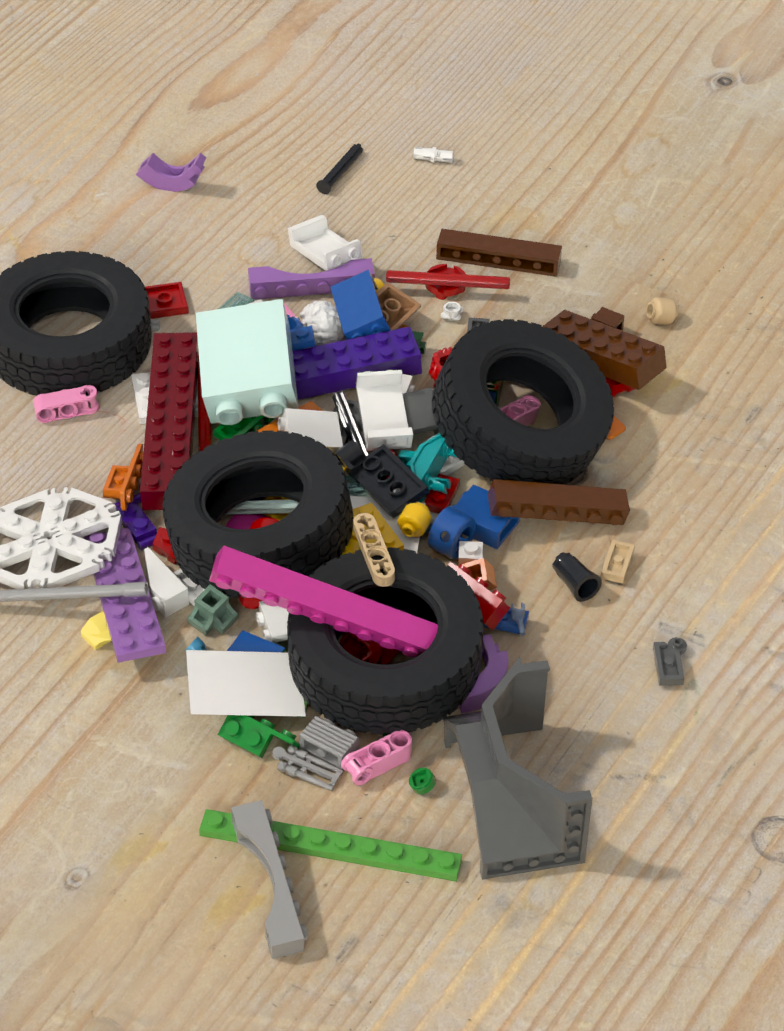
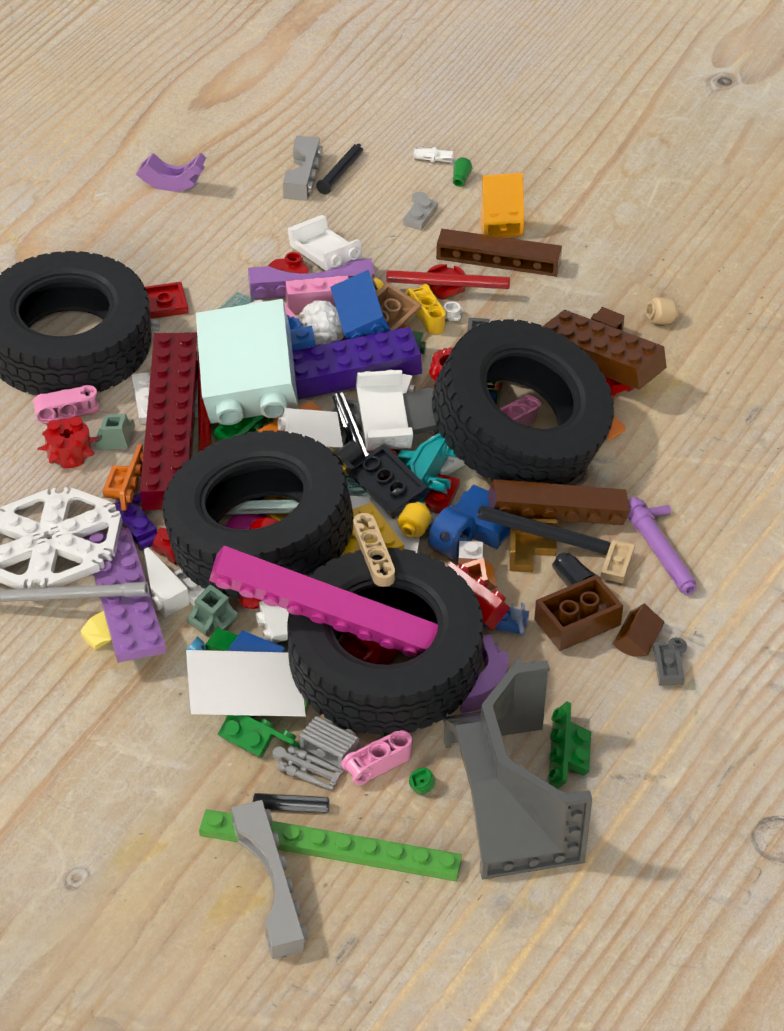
none -> red brick [37,416,99,468]
none -> sand green brick [94,414,135,450]
none -> green tile [206,628,238,651]
none -> black axle [253,793,330,812]
none -> red plate [268,252,308,274]
none -> light grey arch [283,136,323,201]
none -> bright pink brick [285,276,348,313]
none -> light grey hinge [403,192,438,231]
none -> yellow piece [405,284,446,335]
none -> green cone [453,157,473,187]
none -> black axle [477,505,611,555]
none -> light orange slope [480,173,524,237]
none -> pearl gold panel [509,518,558,572]
none -> reddish brown brick [534,575,623,651]
none -> green bracket [548,701,591,789]
none -> reddish brown brick [612,603,665,657]
none -> medium lavender cylinder [627,497,697,595]

